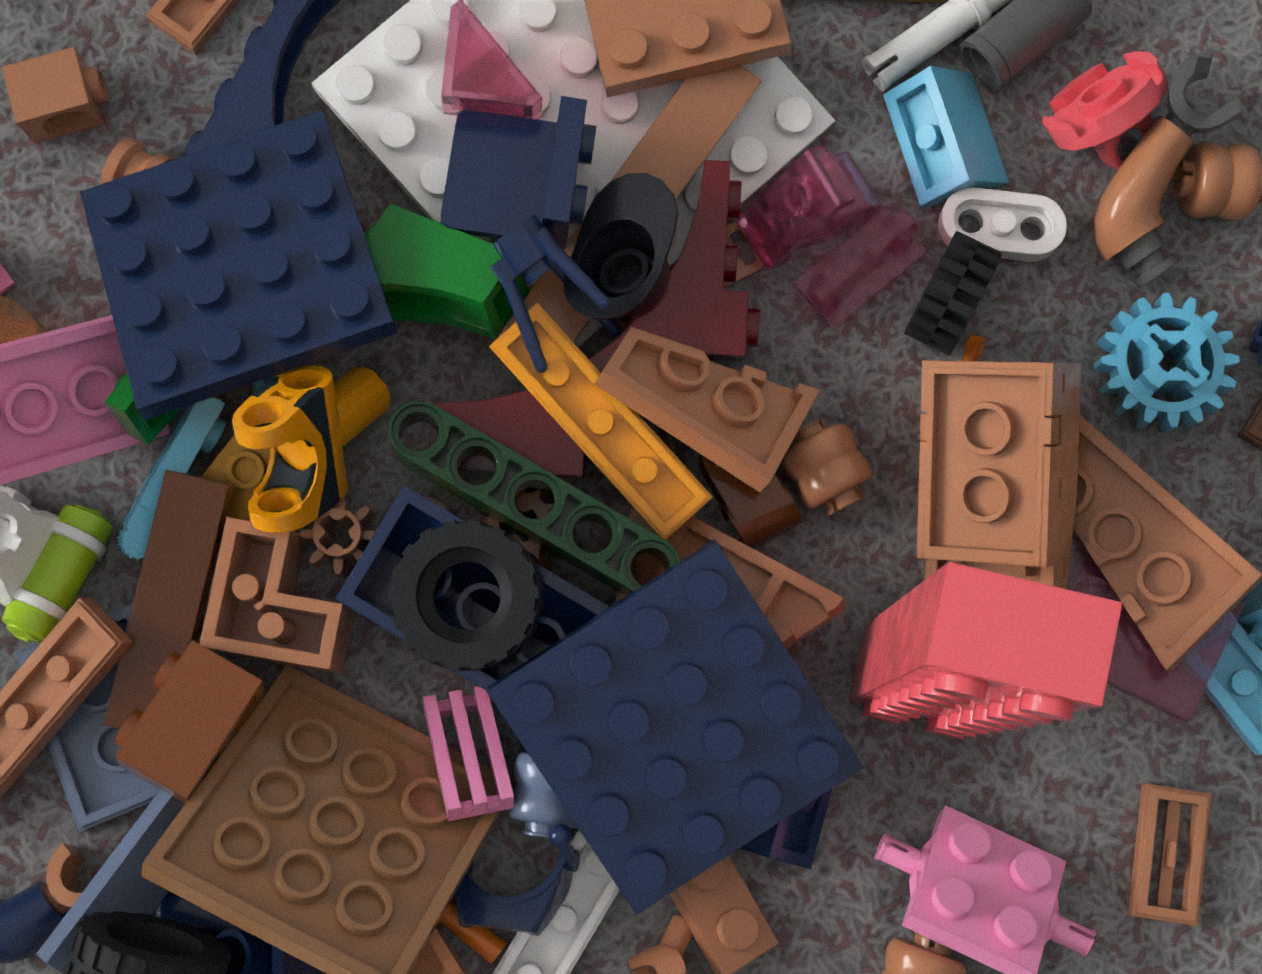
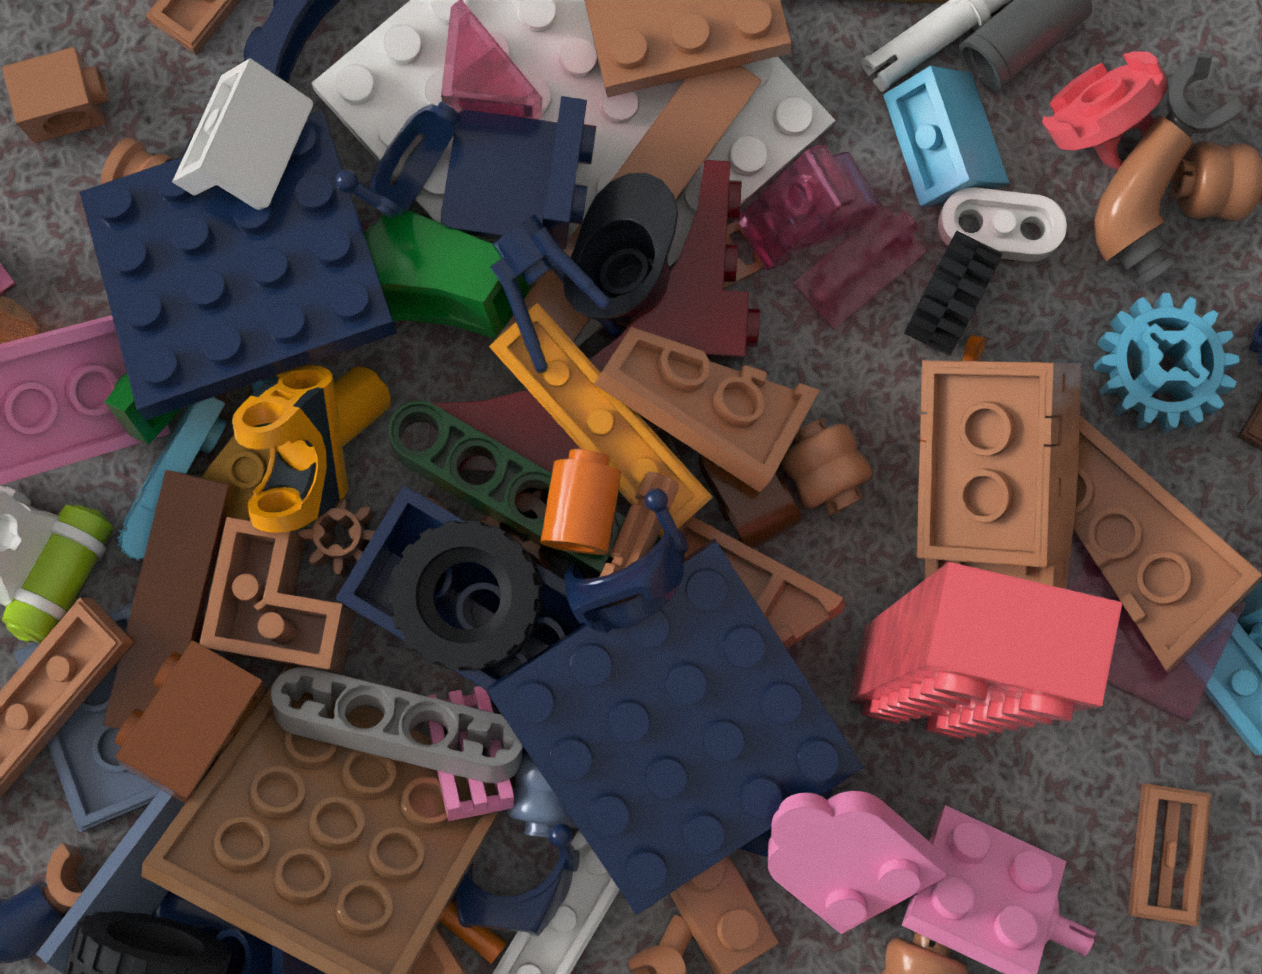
none -> white panel [172,58,313,210]
none -> light grey beam [271,667,523,783]
none -> dark blue helmet [335,101,462,219]
none -> orange brick [540,449,621,555]
none -> dark blue helmet [564,488,688,633]
none -> nougat axle [600,471,678,601]
none -> bright pink plate [768,791,948,934]

